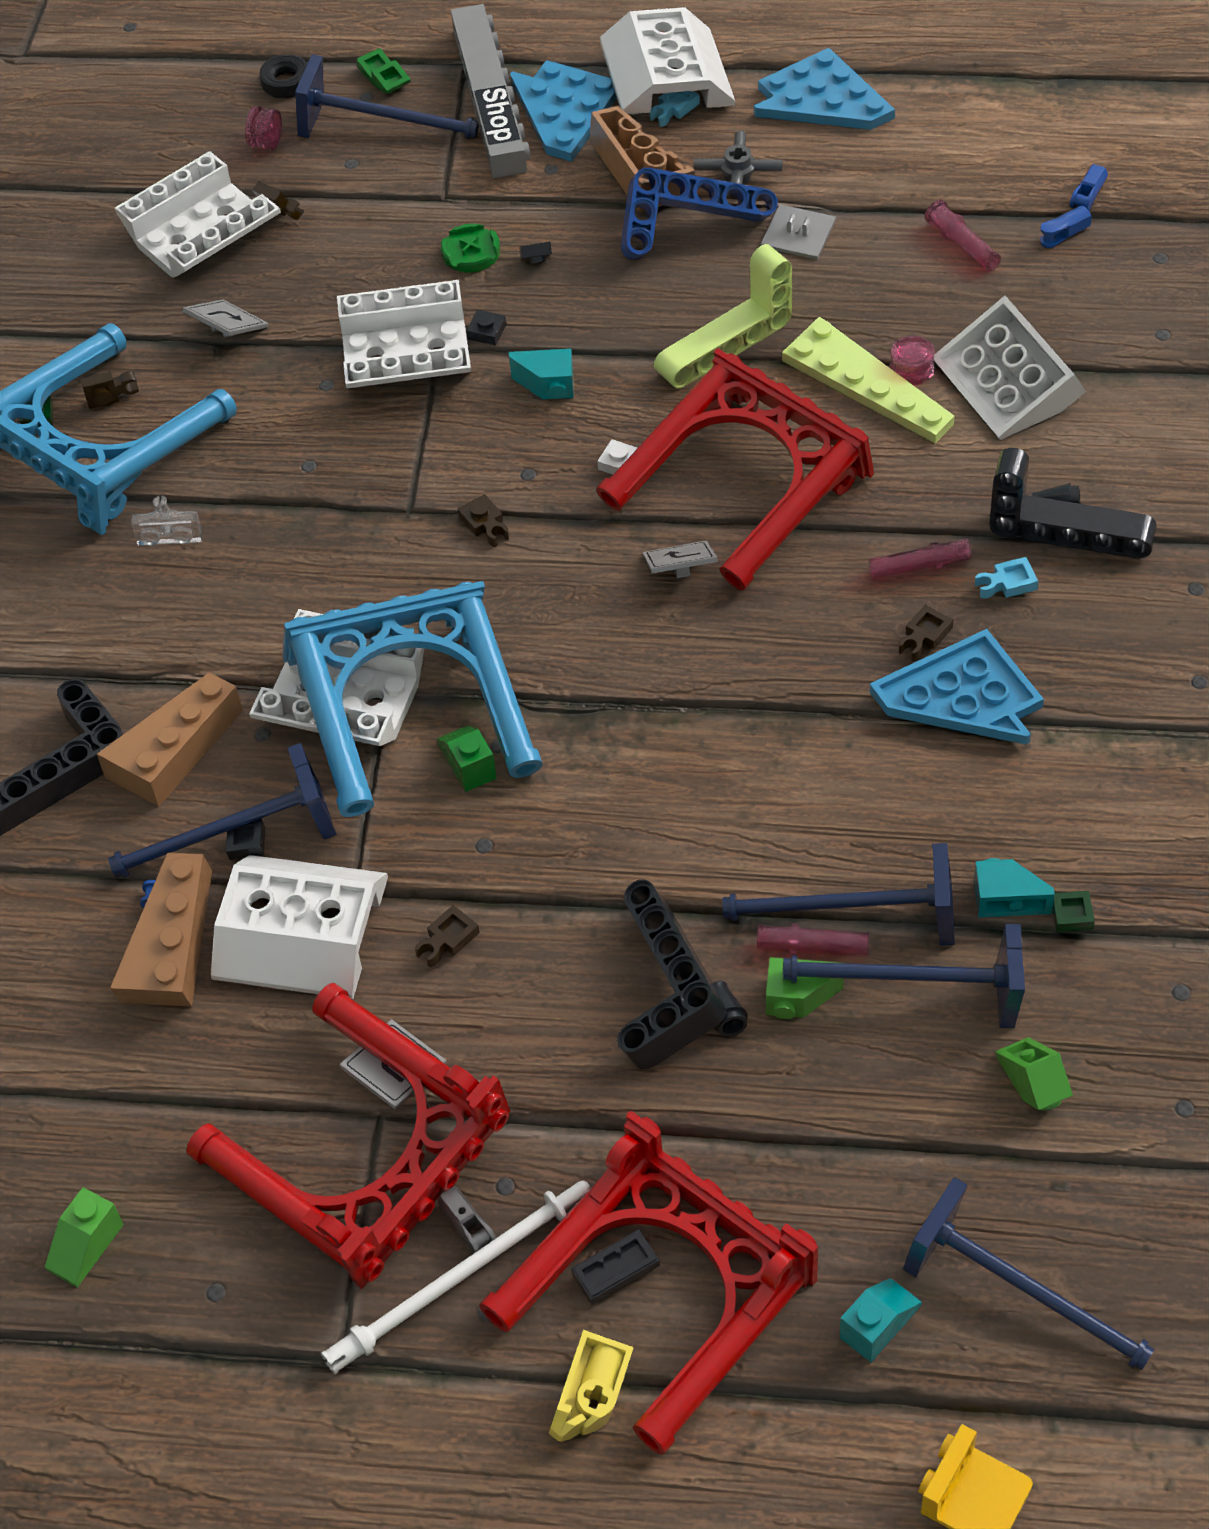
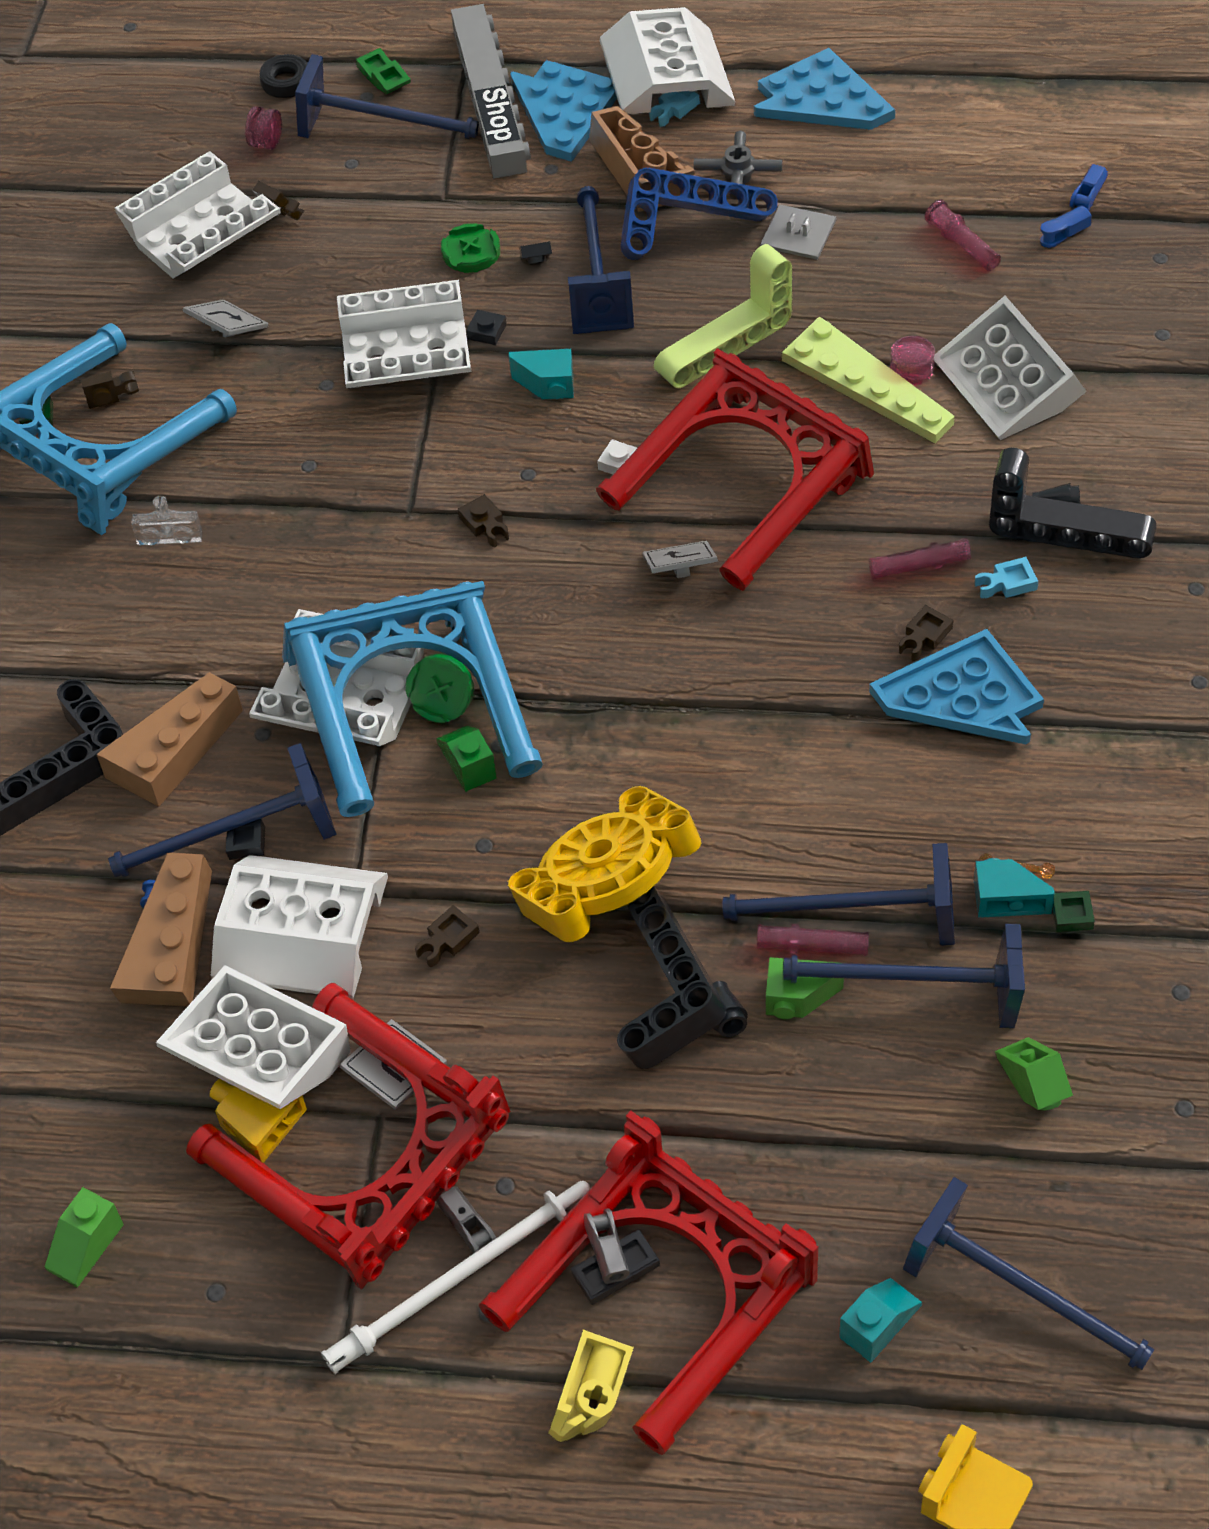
none -> white slope [156,965,351,1109]
none -> yellow torso [210,1079,307,1163]
none -> green tile [405,654,474,723]
none -> yellow piece [508,786,702,942]
none -> dark blue tile [568,186,634,334]
none -> flat silver bar [584,1209,630,1284]
none -> clear orange hinge [979,853,1055,879]

